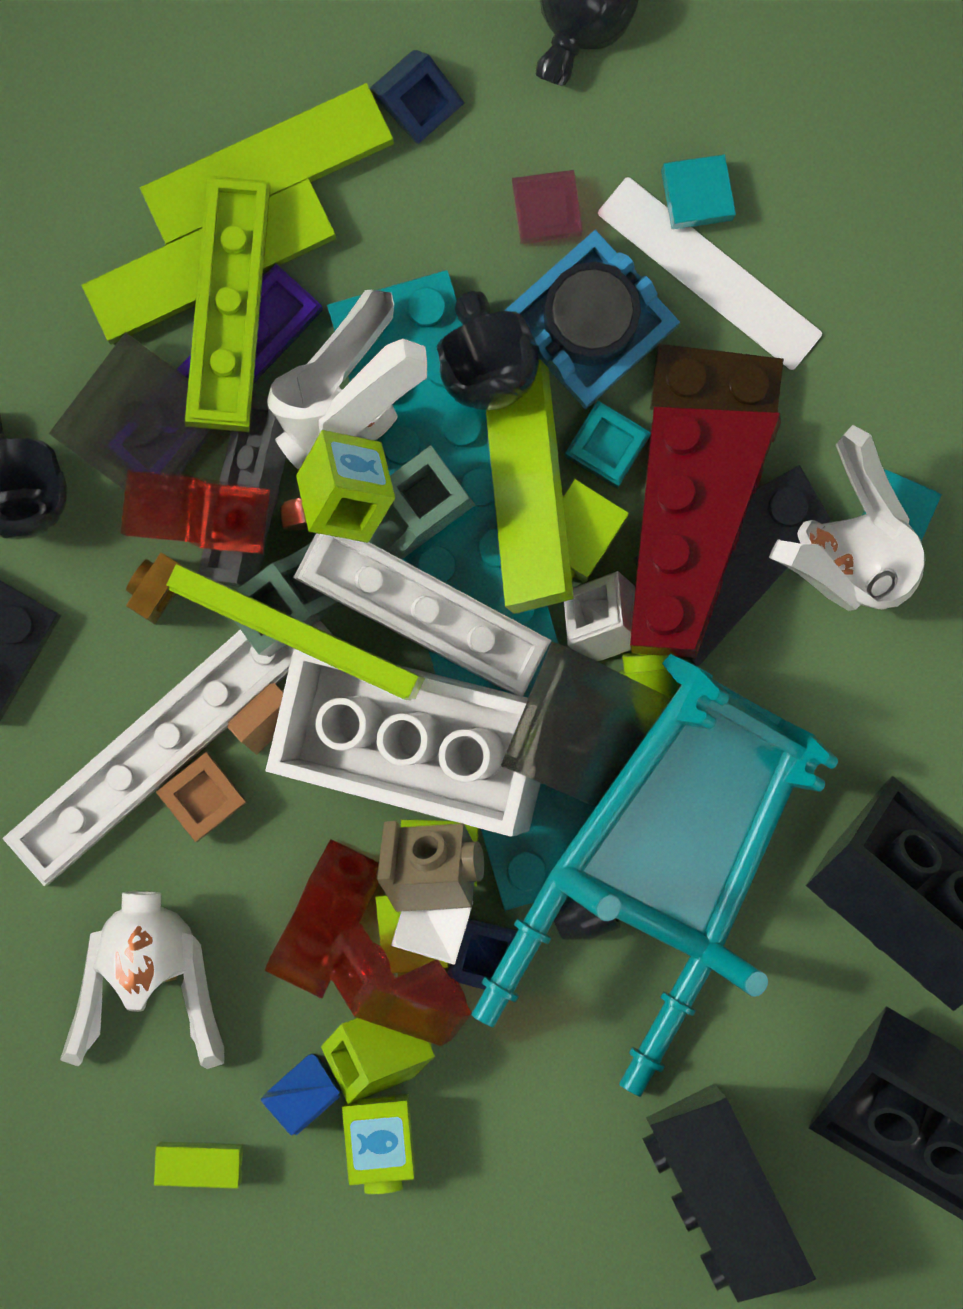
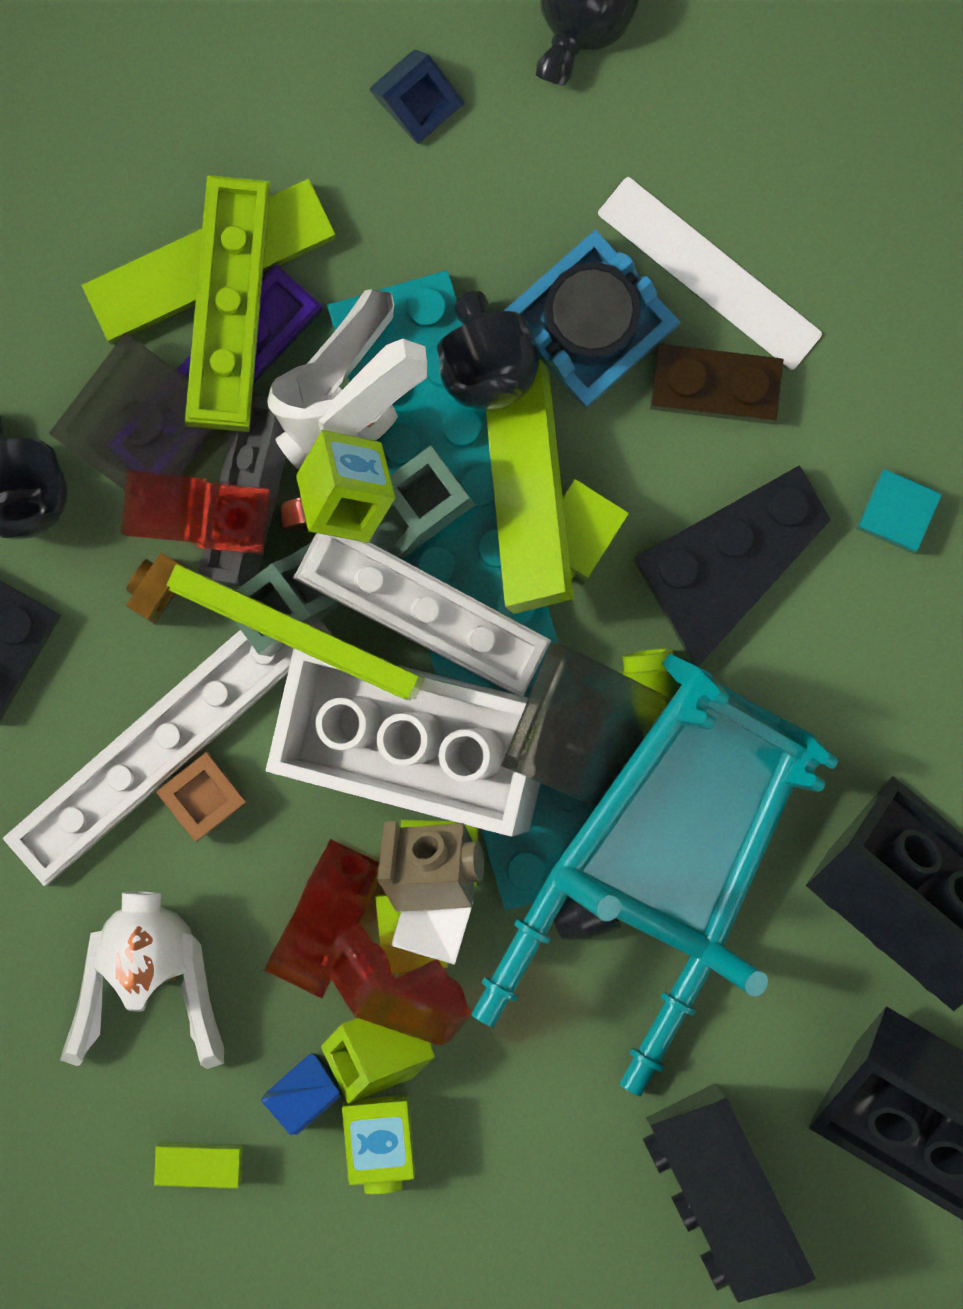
lime tile [139,83,394,245] -> none
medium nougat tile [227,683,284,755] -> none
dark blue slope [446,918,518,990] -> none
clear pink tile [512,170,583,244] -> none
teal tile [564,401,651,489] -> none
white slope [564,571,636,663] -> none
dark red wing [630,407,781,658] -> none
teal tile [661,154,736,230] -> none
white piece [769,425,926,611] -> none

